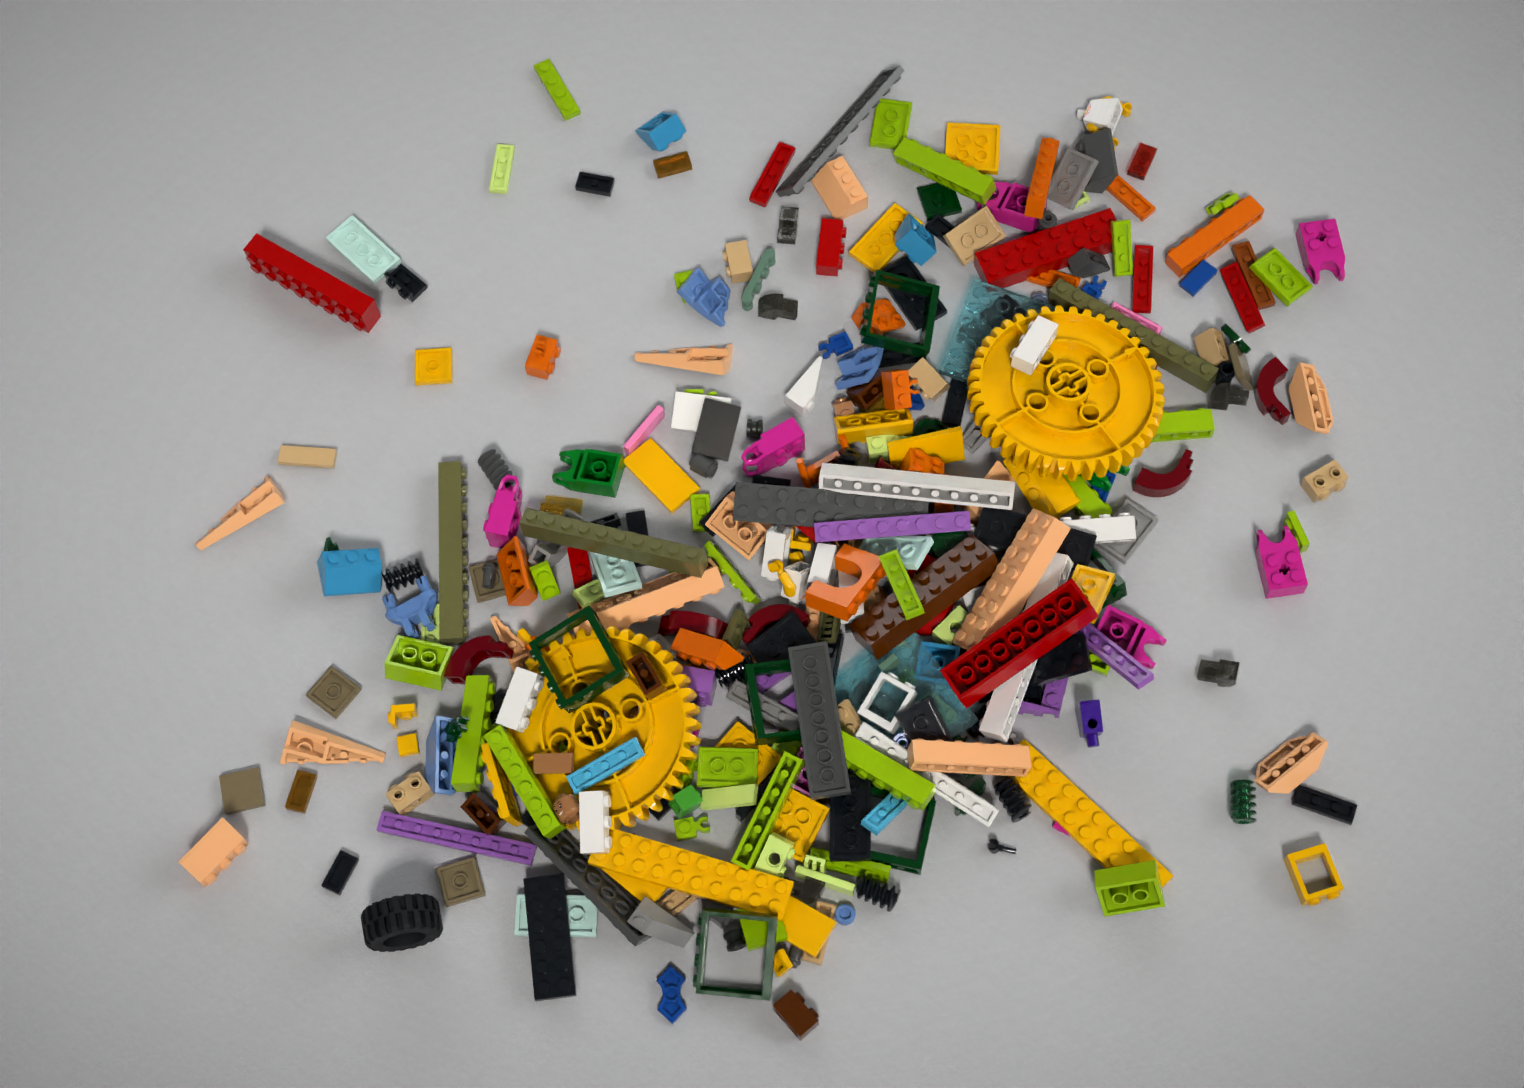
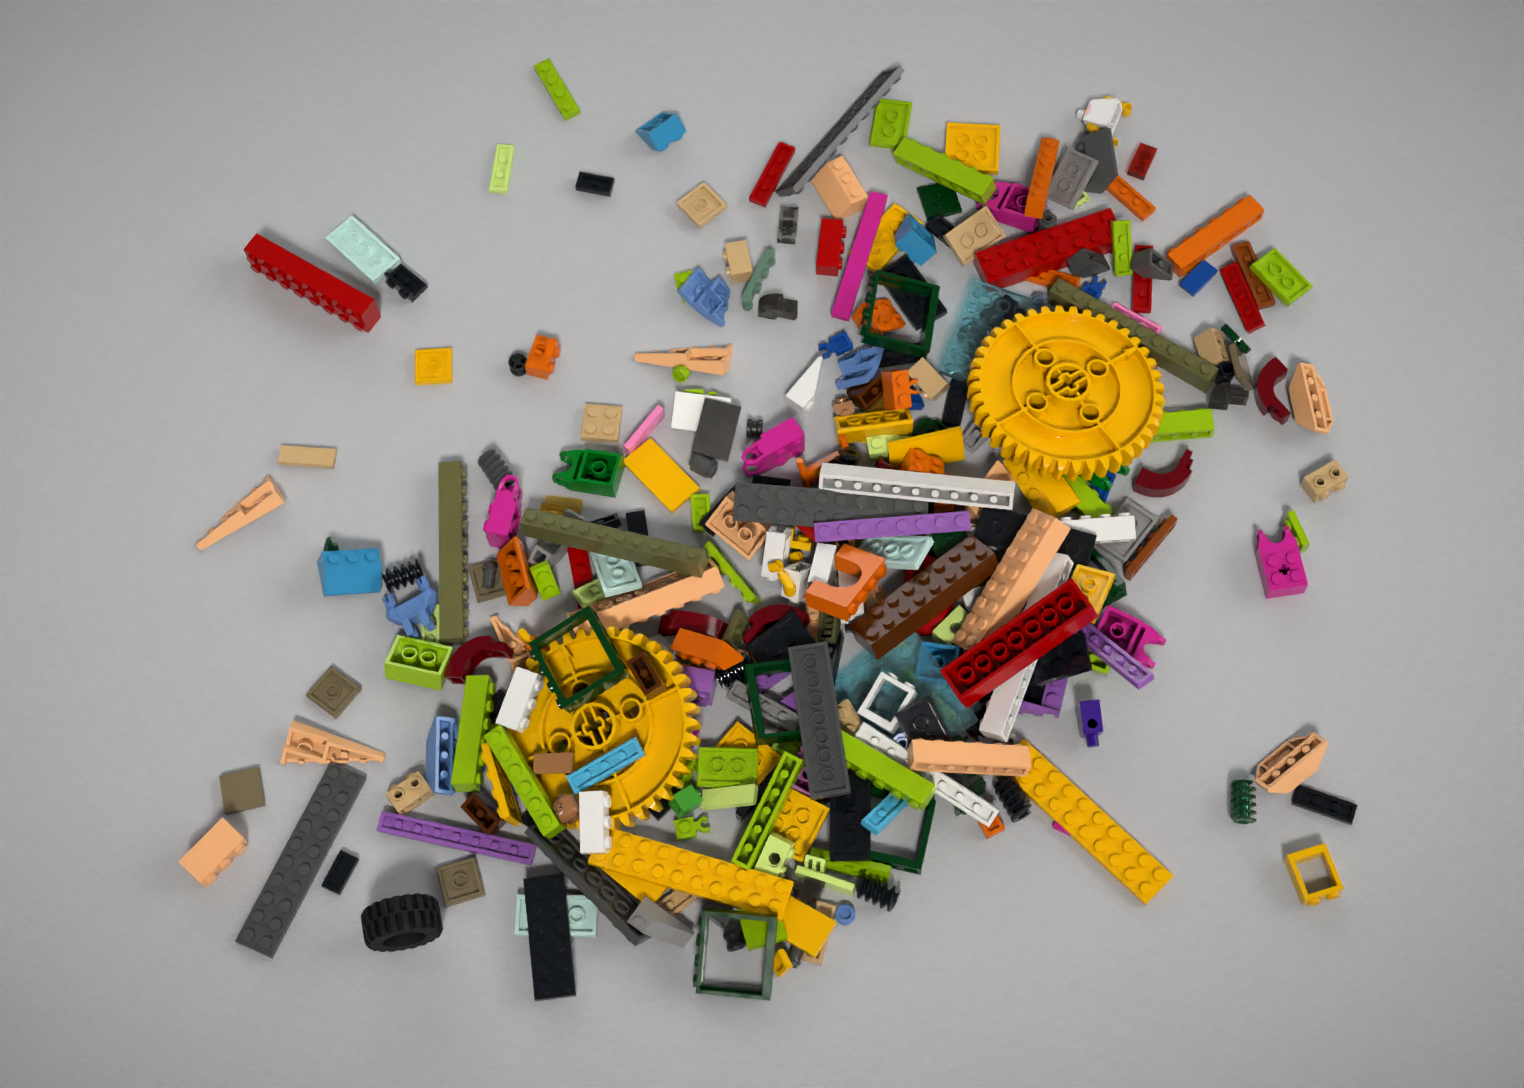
pearl gold tile [285,770,317,814] -> none
yellow bracket [388,703,418,729] -> none
yellow tile [396,733,420,757] -> none
dark green plate [445,716,470,743] -> none
pearl gold tile [653,151,692,179] -> none
blue tile [656,965,687,1024] -> none
reddish brown brick [773,989,819,1041] -> none
lime plate [878,549,925,620] -> none
sand green tile [879,653,901,674] -> none
black hand [988,839,1017,854] -> none
white brick [1010,315,1059,376] -> none
lime slope [1094,860,1165,917] -> none
clear smoke brick [1197,659,1240,687] -> none
lime plate [1205,193,1239,215] -> none
dark pink brick [1295,219,1346,284] -> none
none -> dark grey plate [235,762,367,959]
none -> pearl dark grey wheel [508,353,527,376]
none -> tan plate [581,404,623,443]
none -> lime plate [672,365,690,383]
none -> tan plate [676,182,727,229]
none -> dark pink tile [831,191,888,322]
none -> orange plate [977,815,1005,839]
none -> dark orange plate [1124,514,1178,581]
none -> dark grey slope [1131,248,1174,281]

